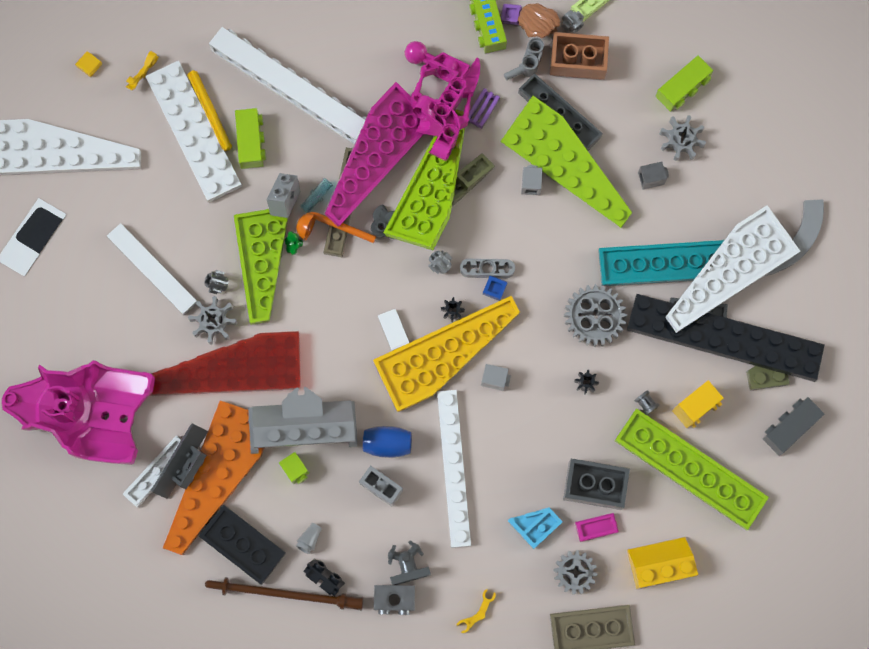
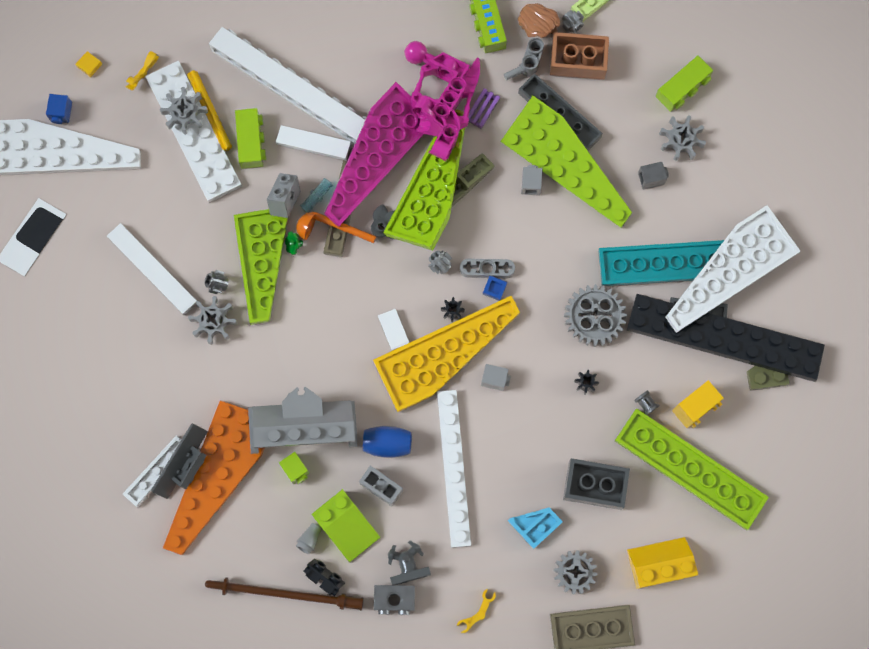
dark pink piece [2,360,155,465] -> none
clear red wing [149,331,301,396] -> none
black plate [199,505,286,585] -> none
medium lavender plate [501,4,522,25] -> none
dark pink tile [575,513,619,542] -> none
dark grey brick [763,397,825,456] -> none
light grey tile [765,199,824,276] -> none
none -> blue brick [46,94,72,124]
none -> light grey gear [160,87,208,134]
none -> white tile [276,125,352,161]
none -> lime slope [311,489,381,563]

